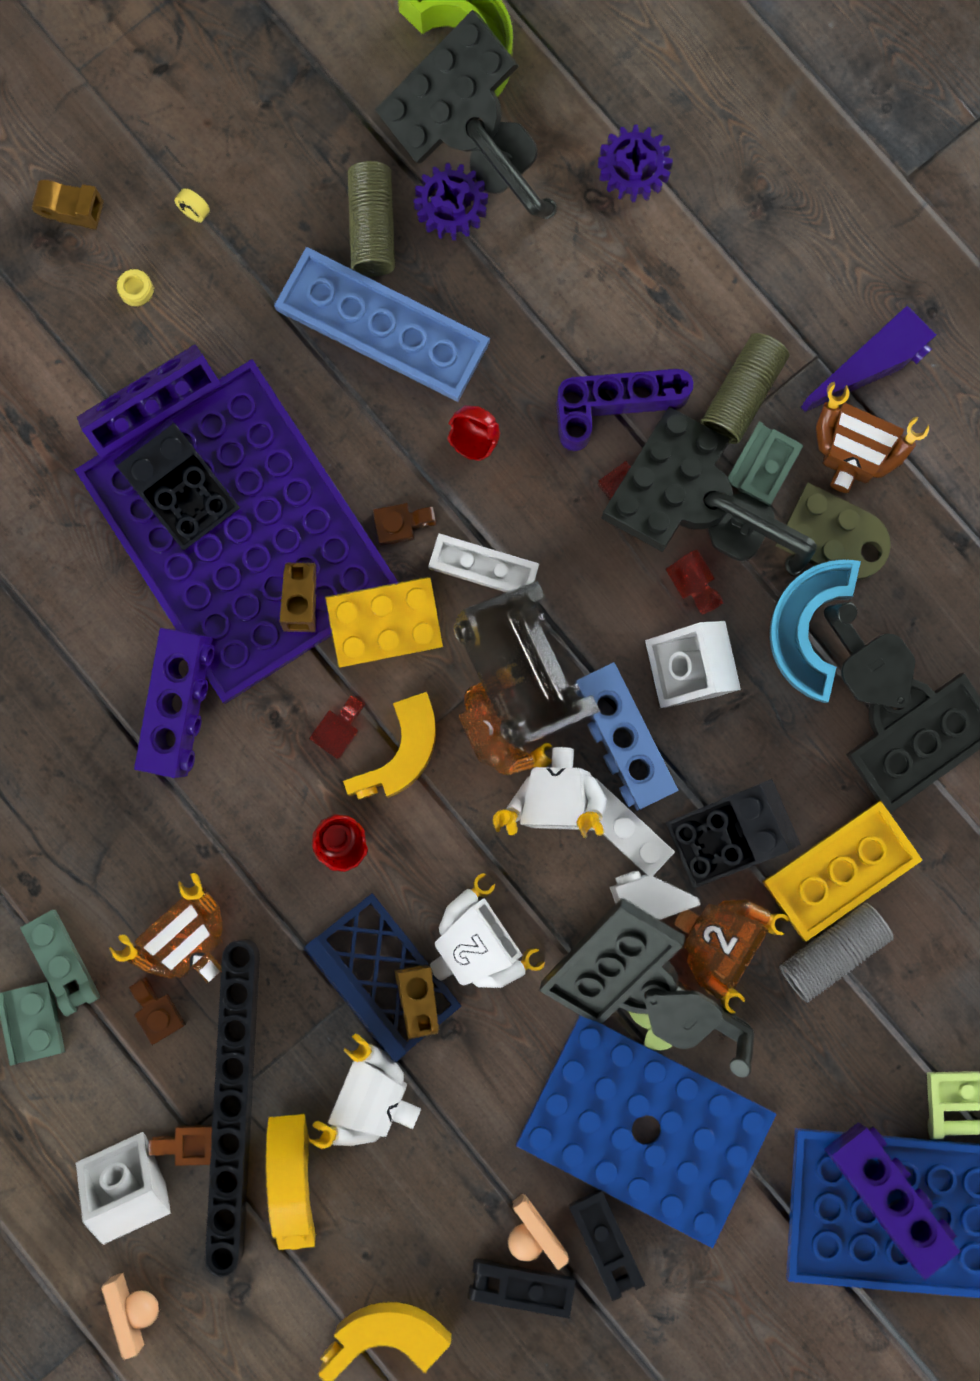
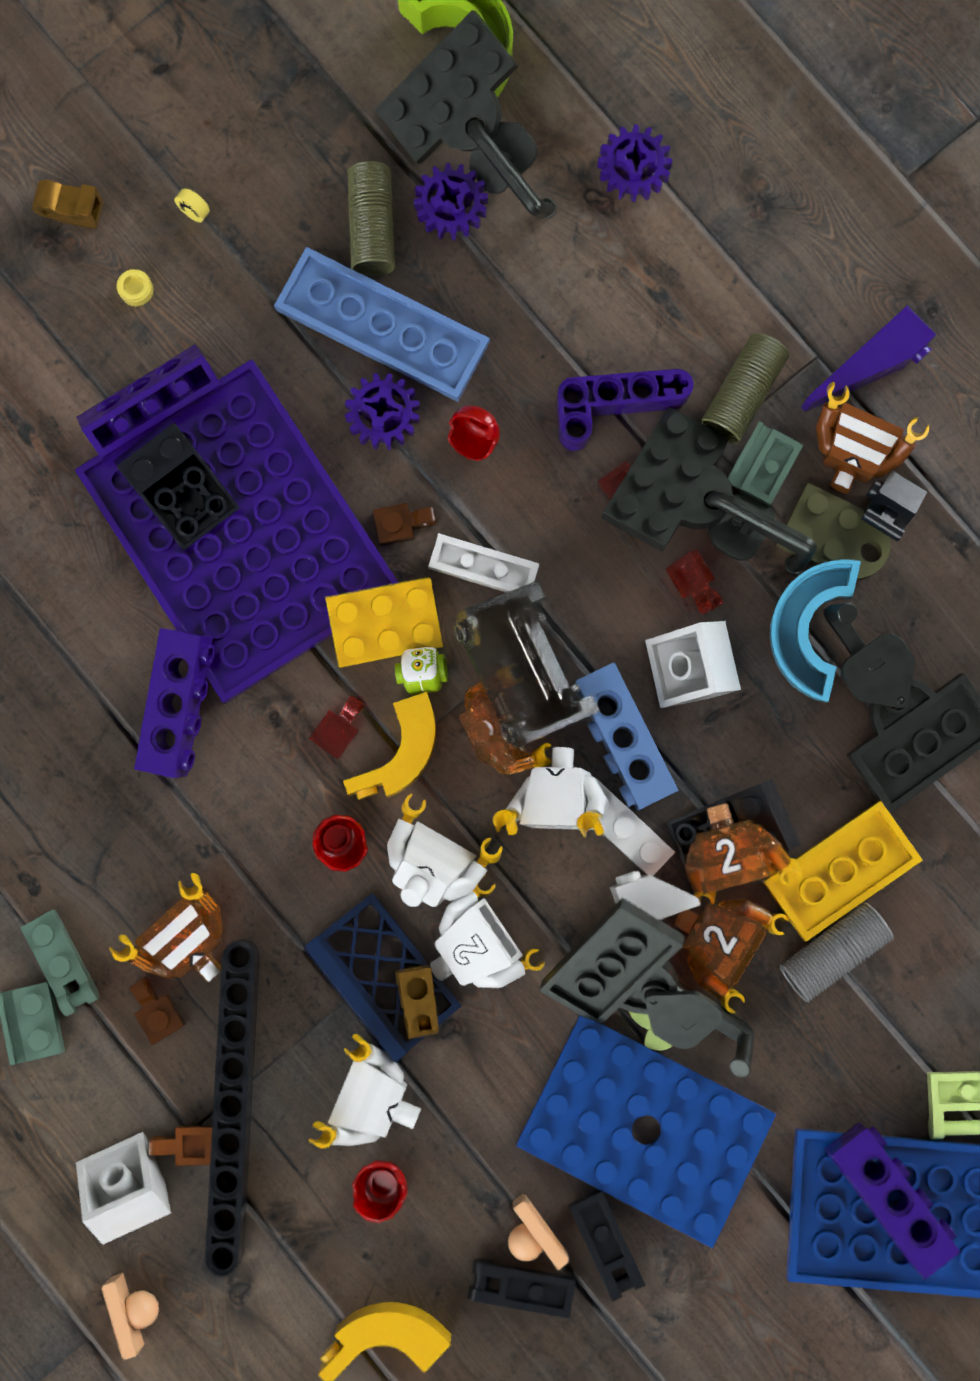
yellow arch [266,1114,316,1250] -> none
pearl gold leg [279,562,316,632] -> none
none -> dark purple gear [345,373,420,450]
none -> red hair [352,1160,408,1223]
none -> white torso [387,794,502,907]
none -> head [395,647,448,695]
none -> clear orange torso [685,803,802,906]
none -> black brick [861,470,927,542]

